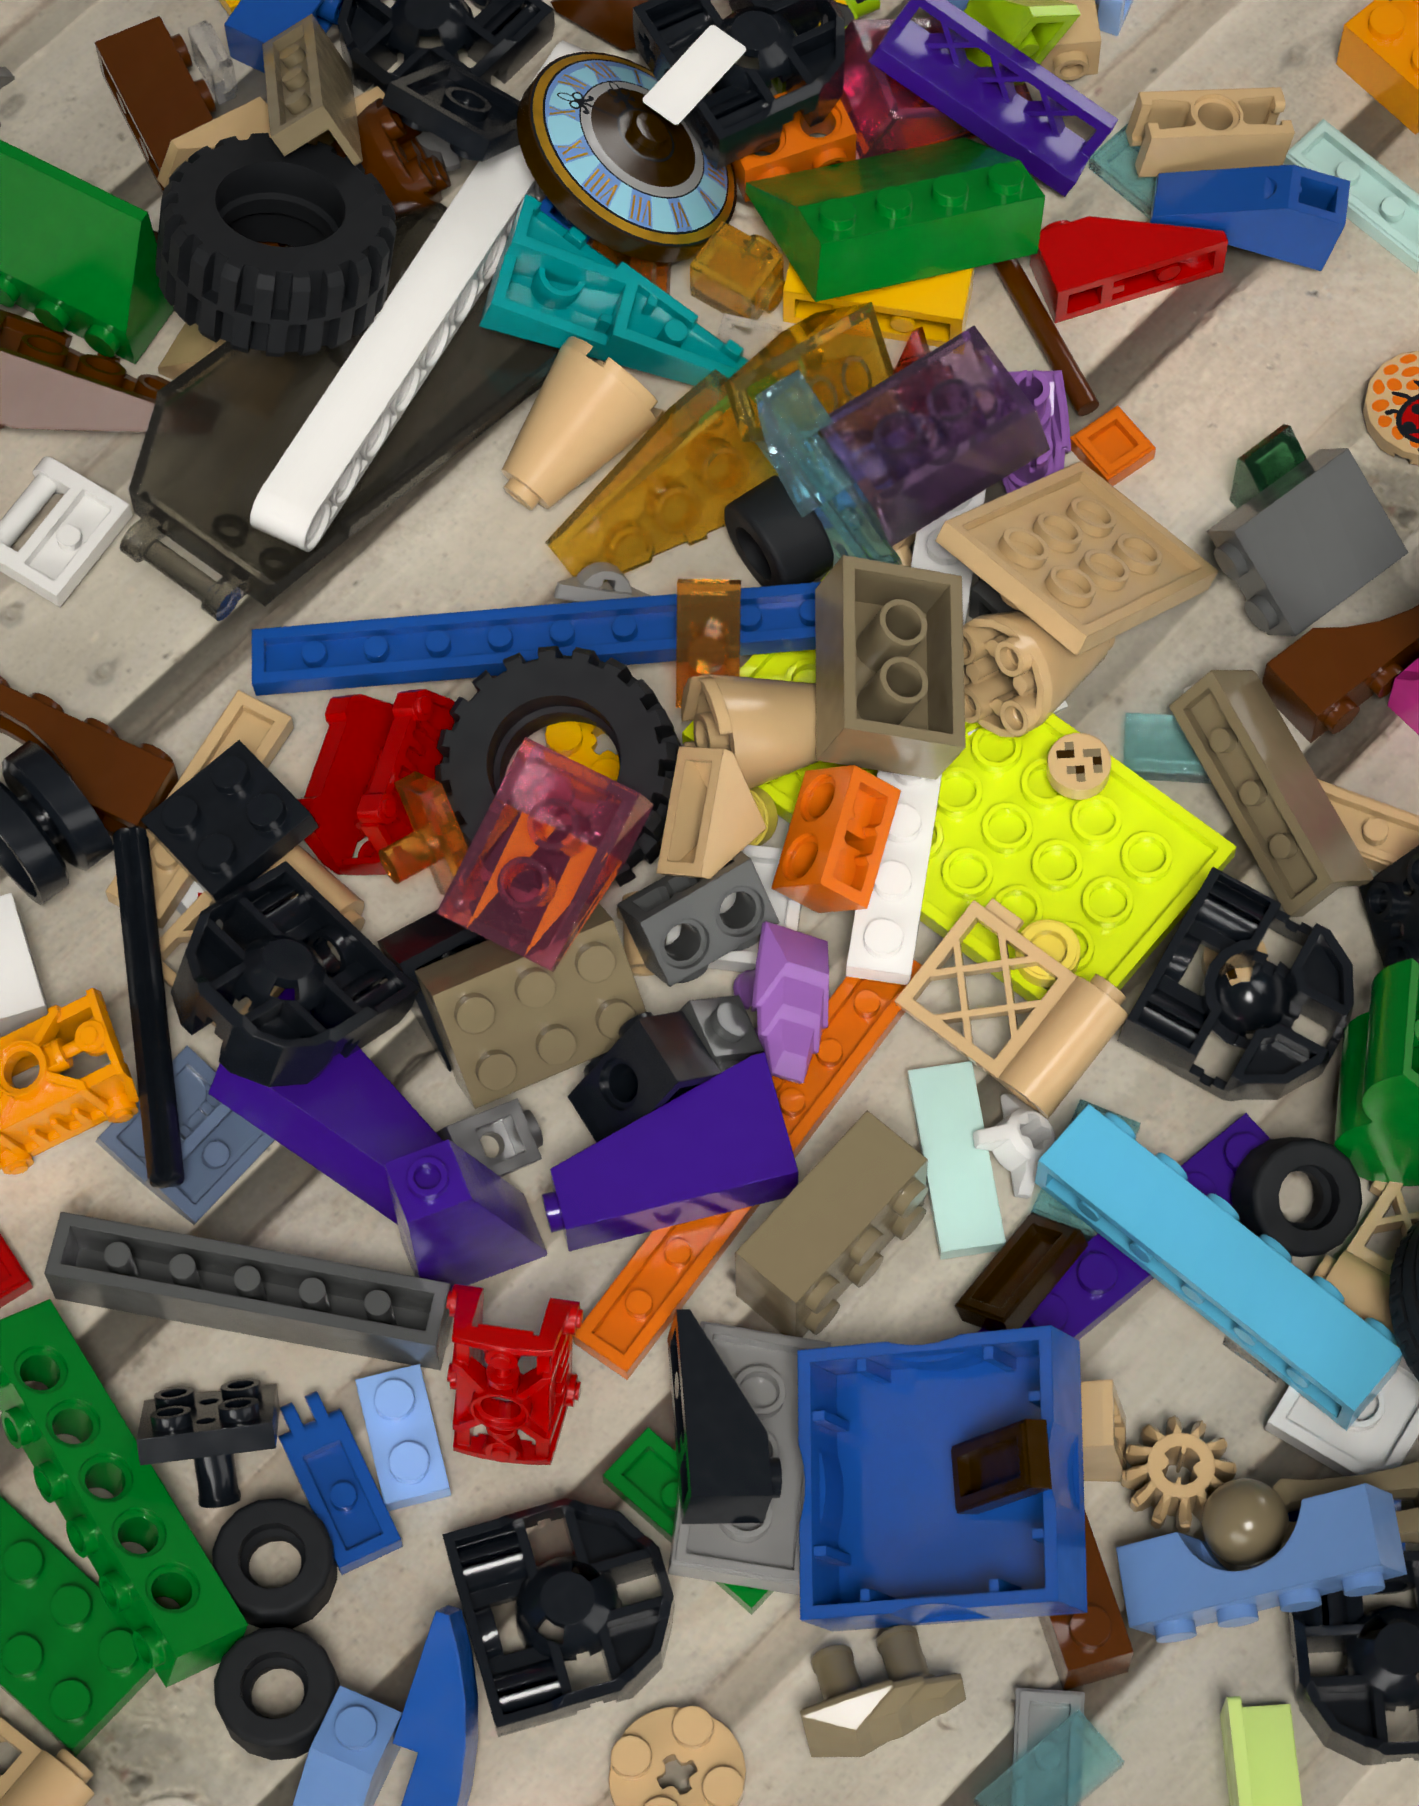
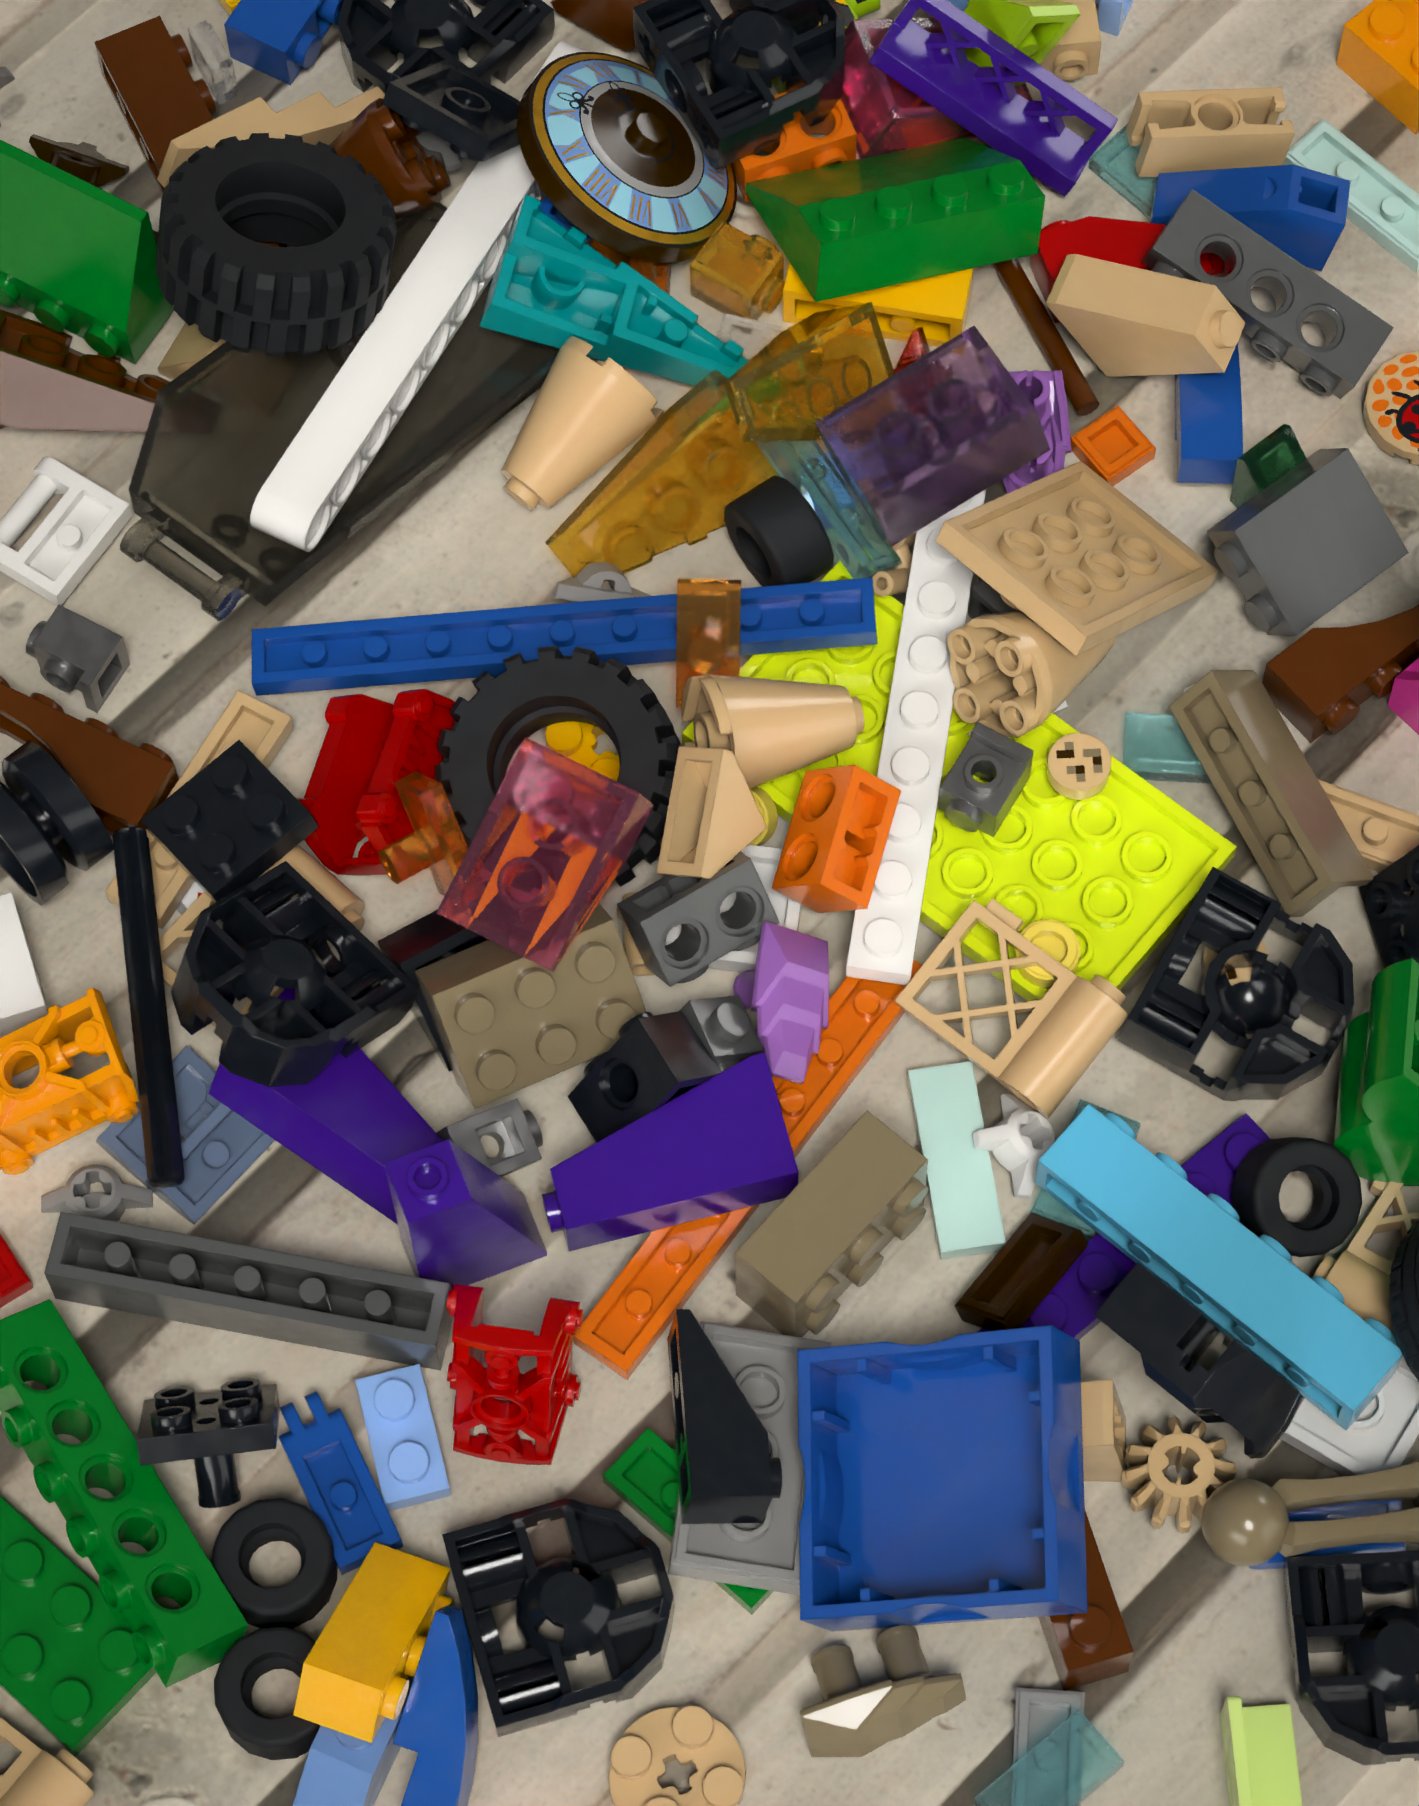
dark tan panel [262,14,363,166] -> none
white sticker [643,25,746,125] -> none
clear light blue slope [756,369,852,518] -> none
dark tan brick [815,555,966,780] -> none
dark brown tile [951,1419,1052,1515] -> none
medium blue arch [1116,1483,1407,1643] -> none
none -> flat silver brick [26,605,130,713]
none -> dark brown piece [29,134,130,187]
none -> light grey piece [41,1164,153,1222]
none -> yellow brick [293,1542,454,1743]
none -> flat silver brick [938,722,1033,838]
none -> tan slope [1045,254,1245,377]
none -> black connector [1094,1262,1305,1459]
none -> dark grey brick [1141,189,1394,399]
none -> blue slope [1175,343,1243,484]

